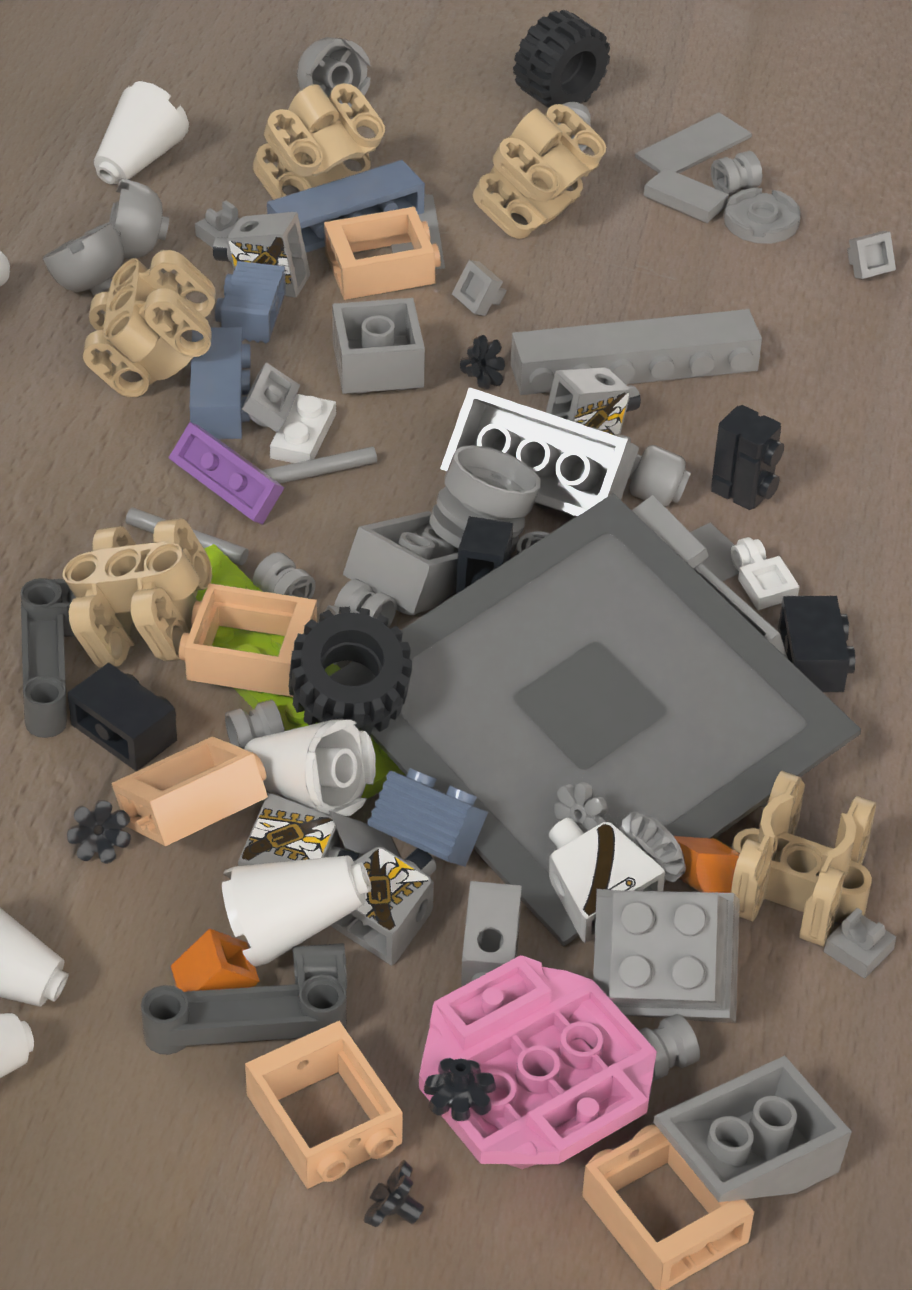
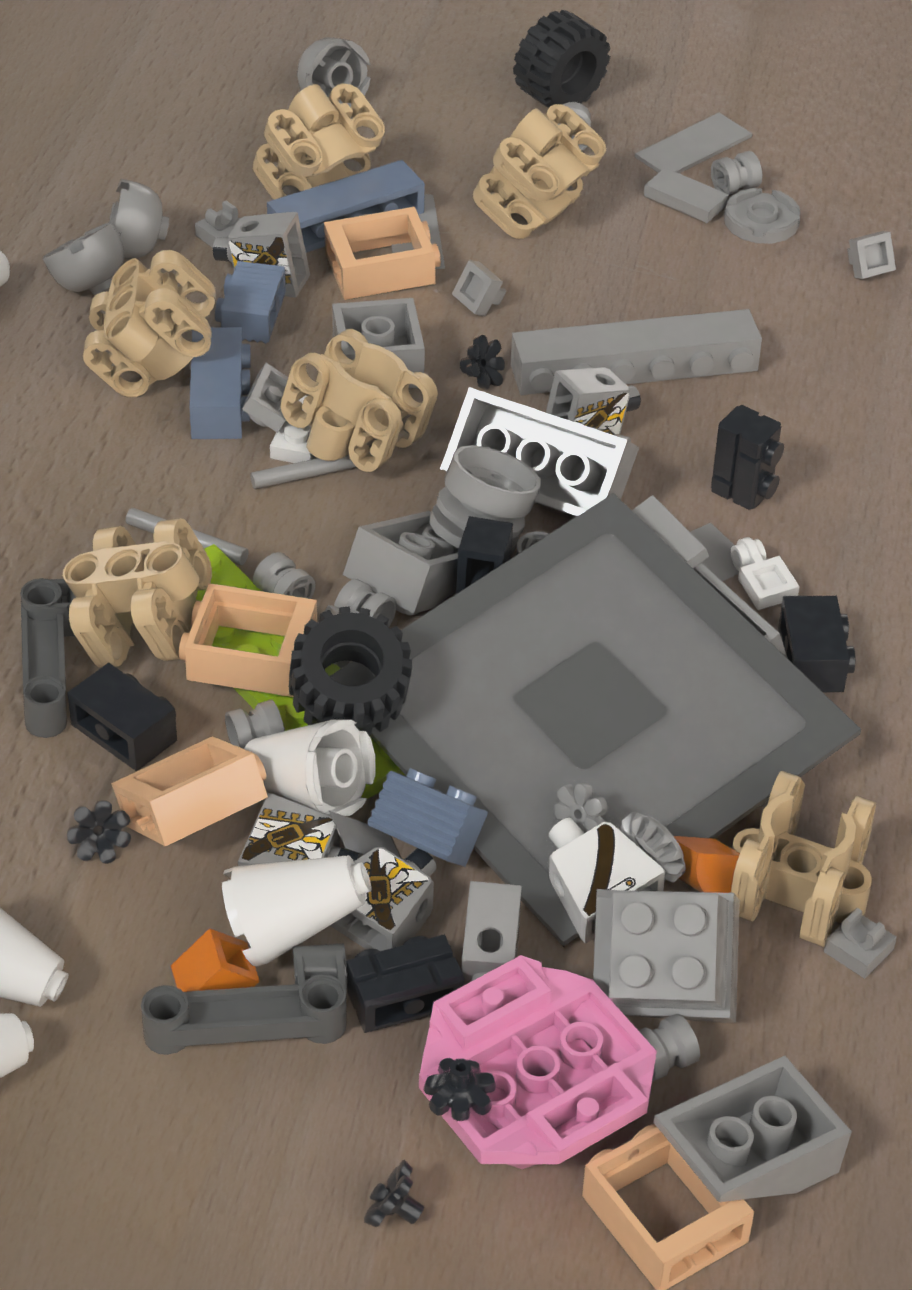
white cone [94,81,189,185] -> none
medium lavender plate [169,422,285,524] -> none
light nougat window [245,1020,403,1189] -> none
light grey head [629,445,691,507] -> none
none -> tan piece [281,329,438,472]
none -> black brick [346,934,464,1033]

